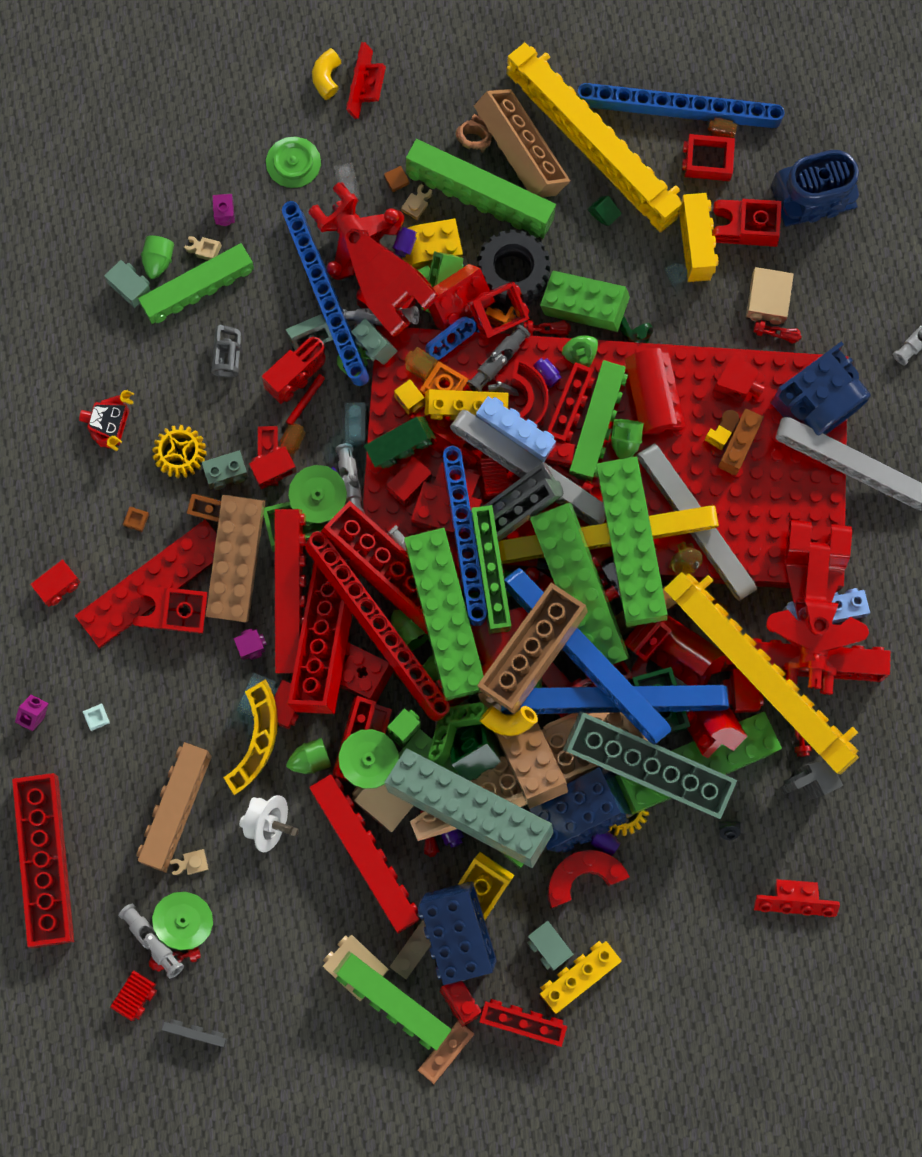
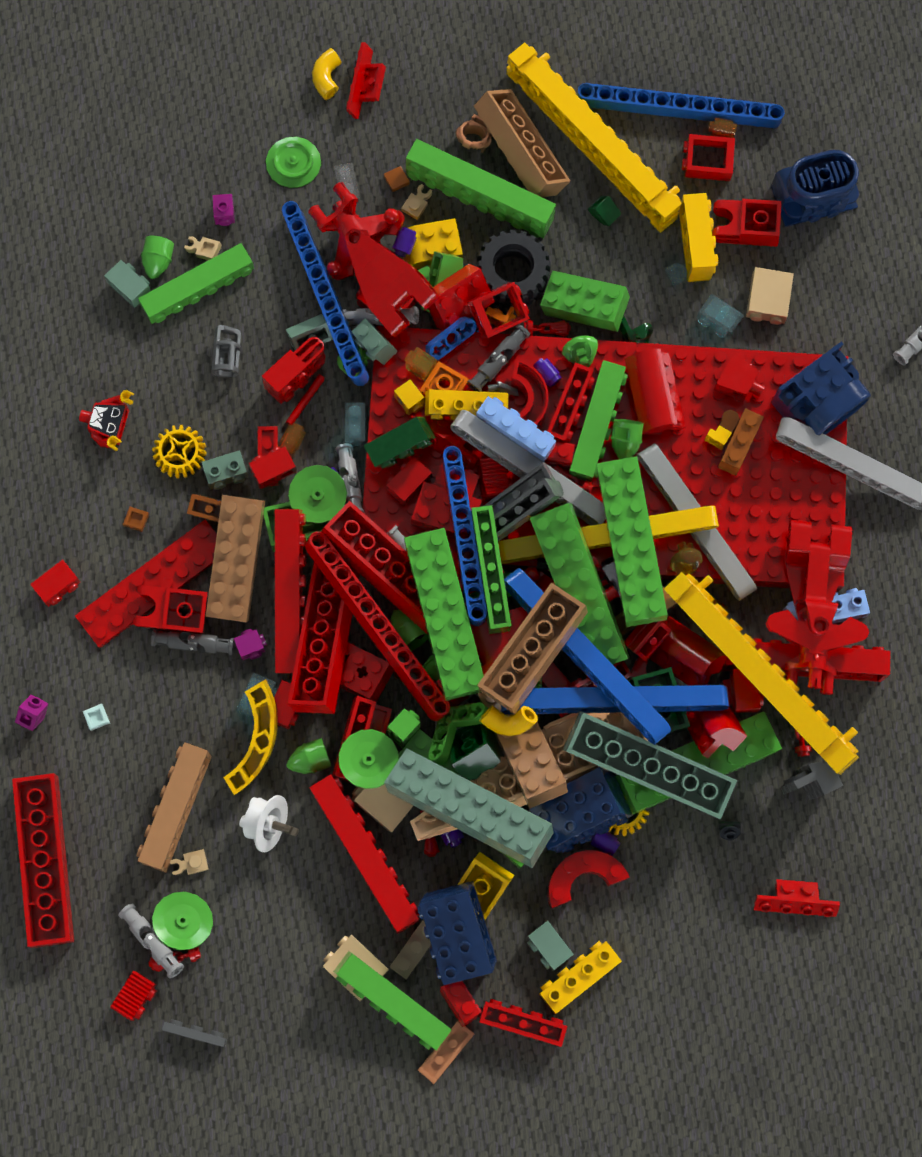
red piece [753,320,802,344] -> none
none -> dark grey piece [151,629,235,656]
none -> clear light blue brick [696,294,744,340]

